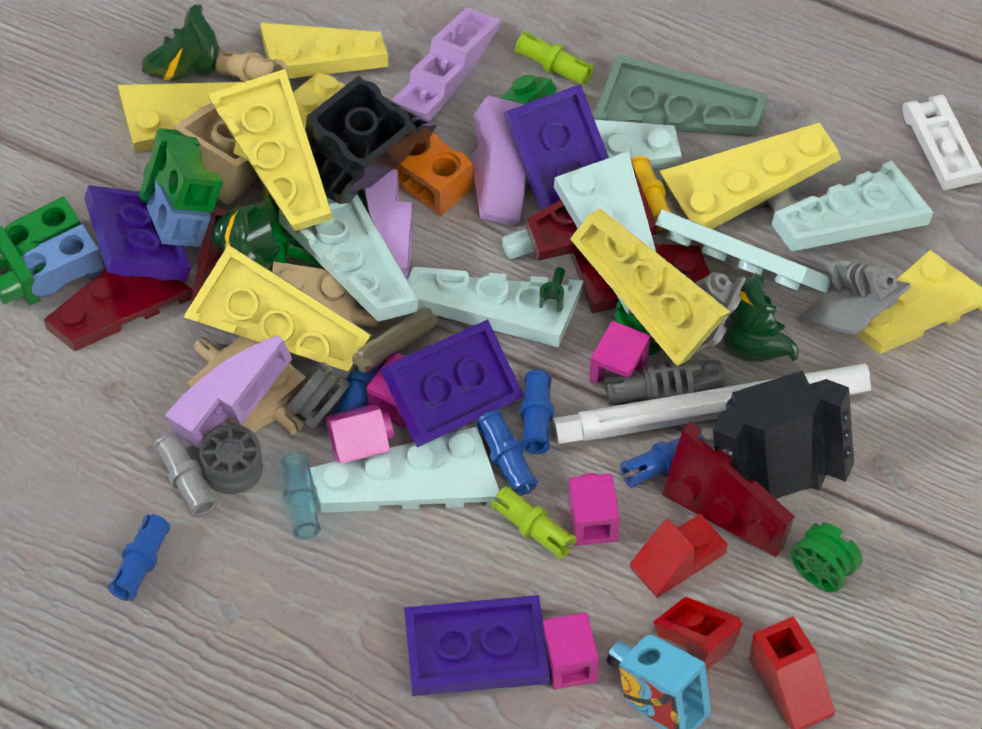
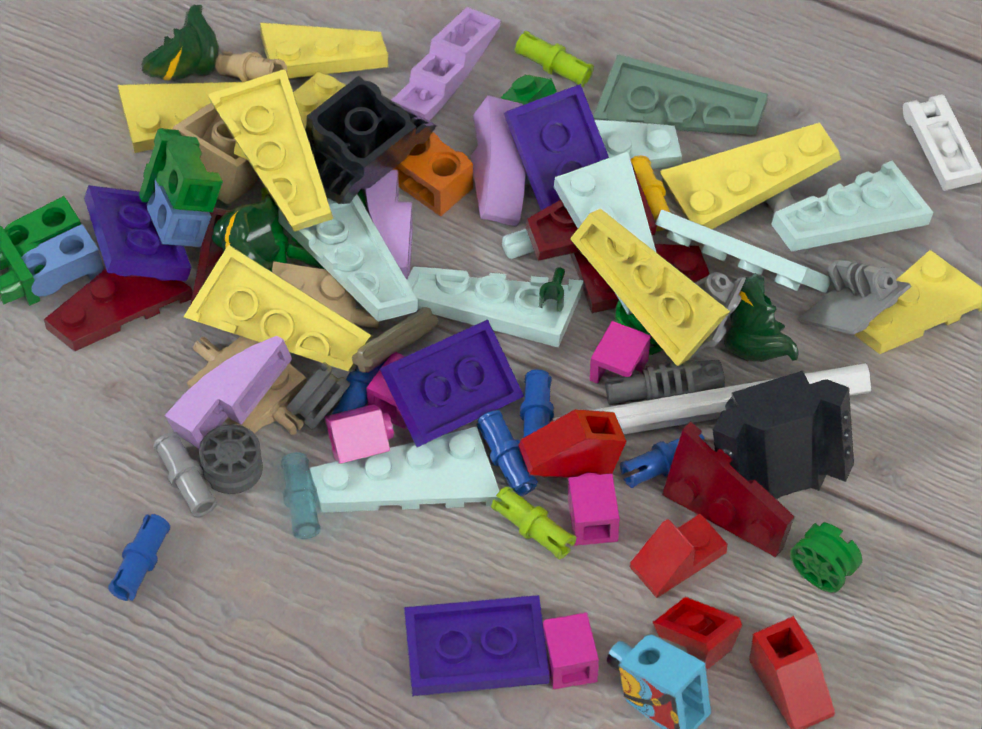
none -> red slope [519,409,627,478]

